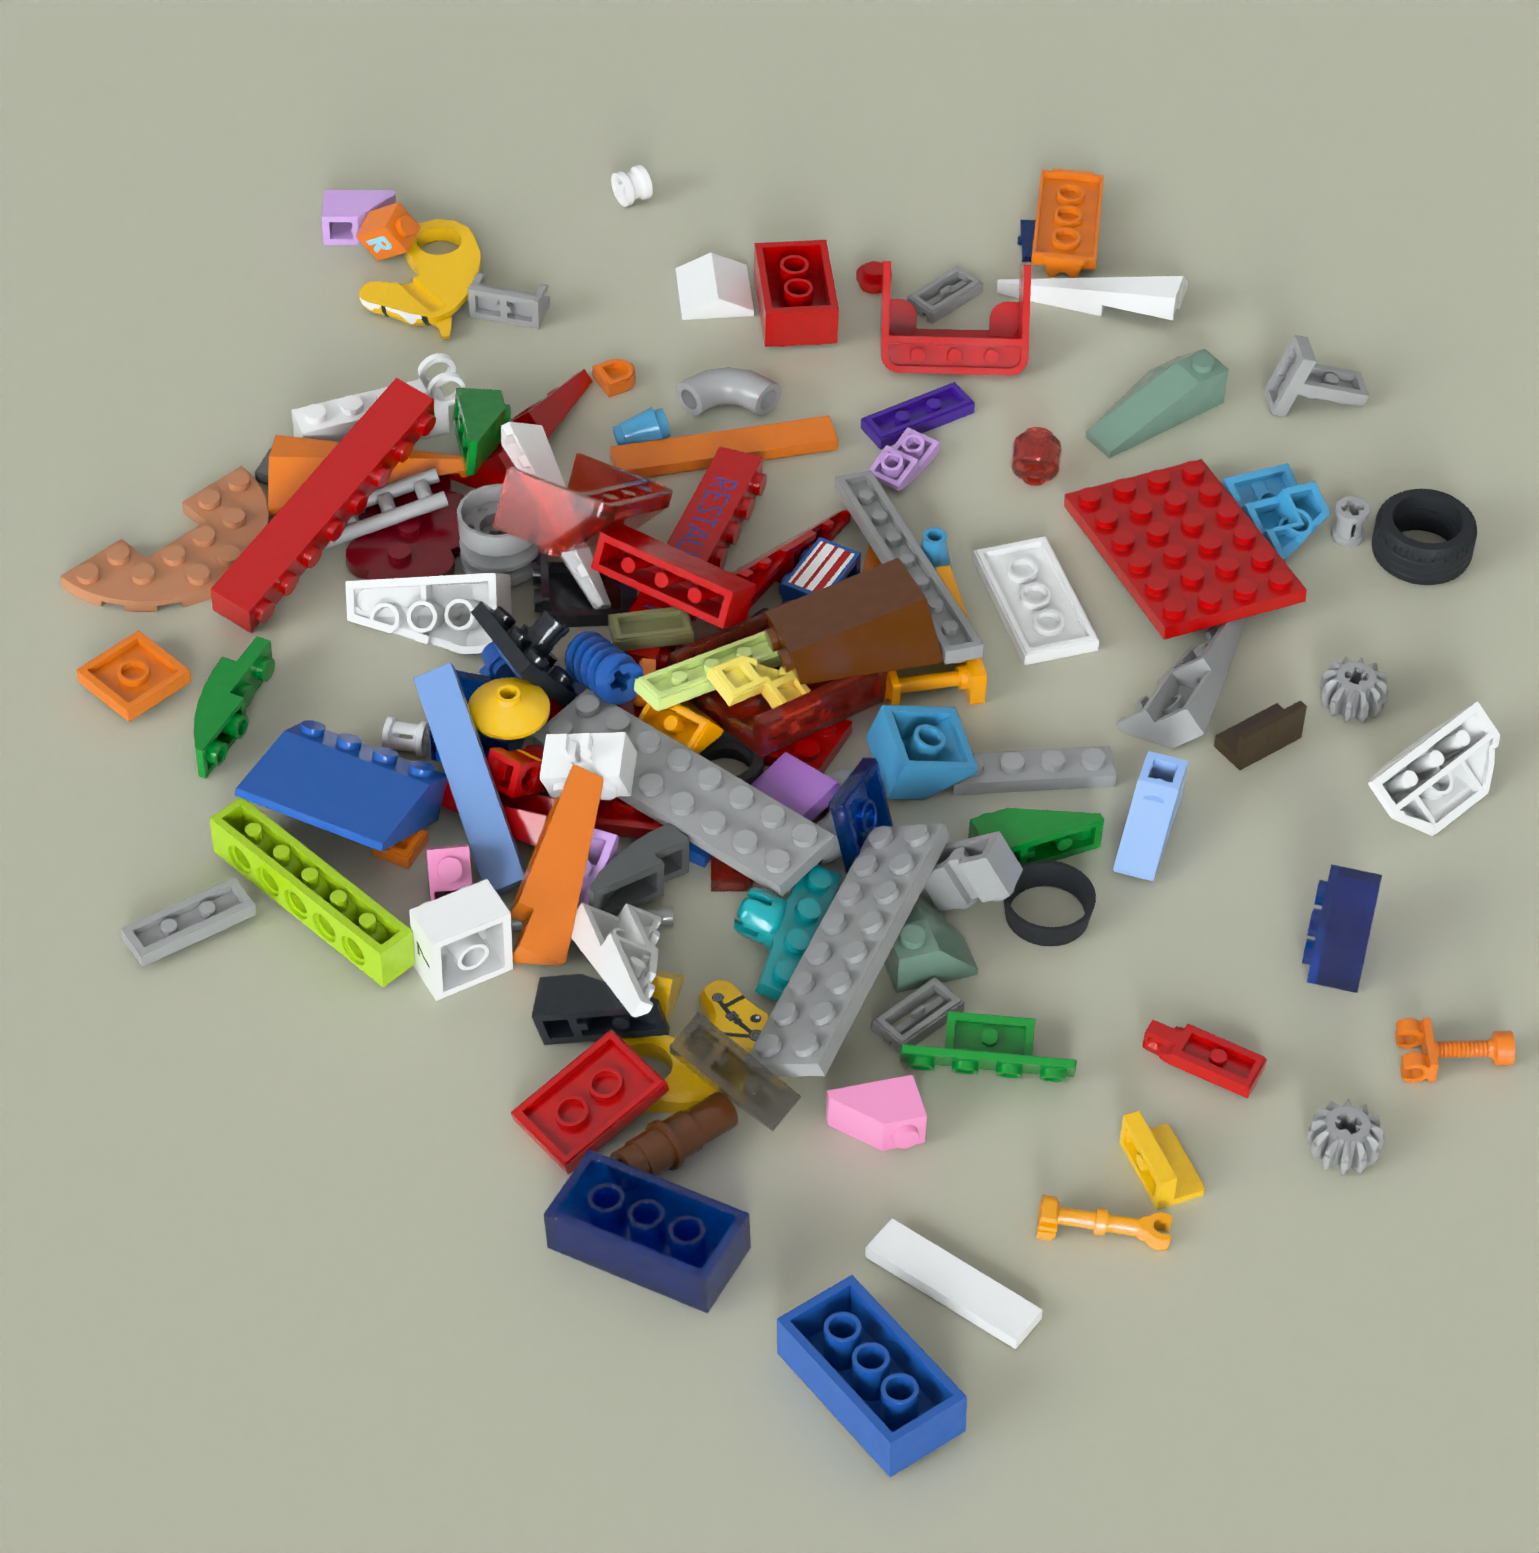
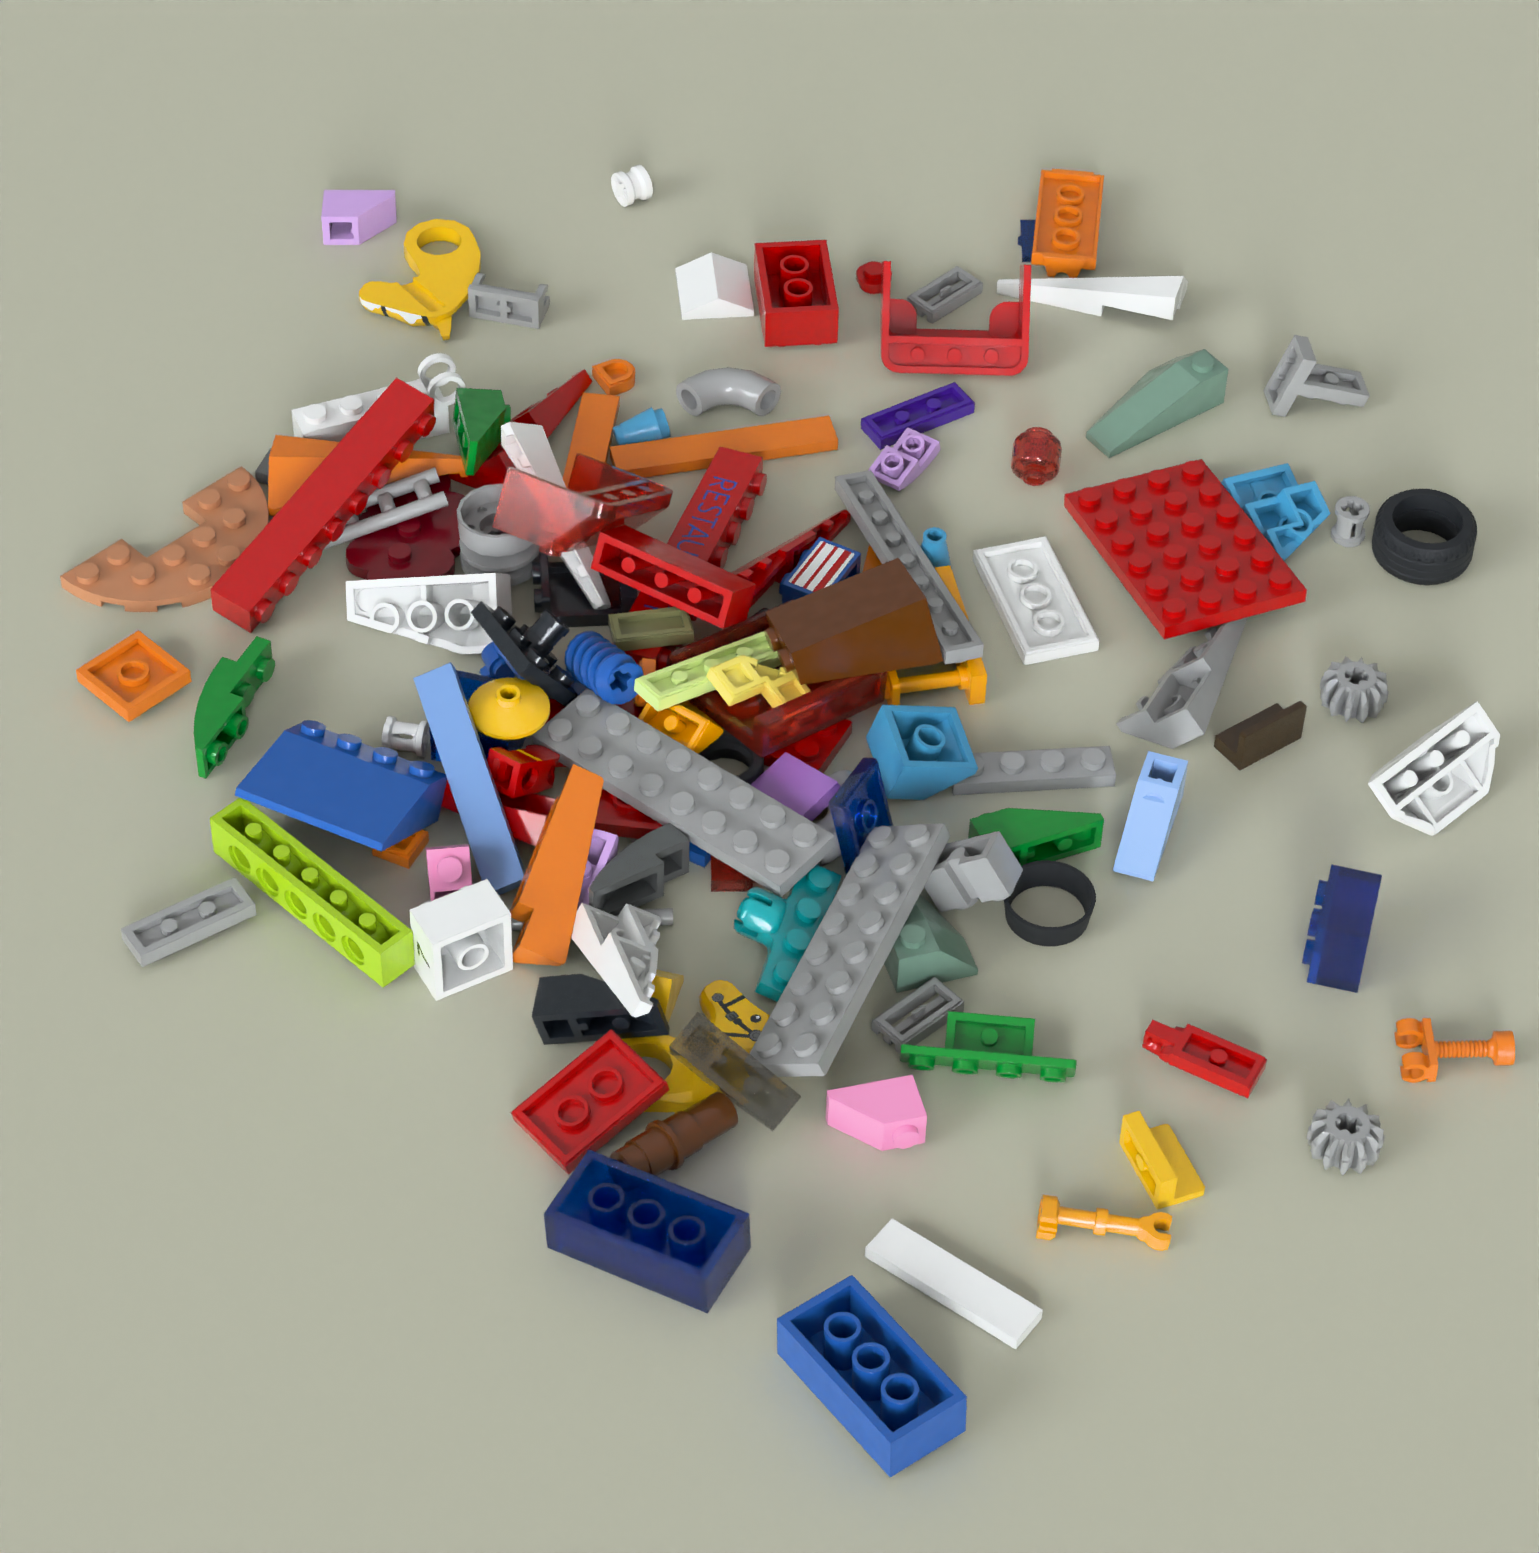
orange brick [355,202,421,261] -> none
white brick [539,732,637,800] -> none
none -> orange tile [563,392,620,506]

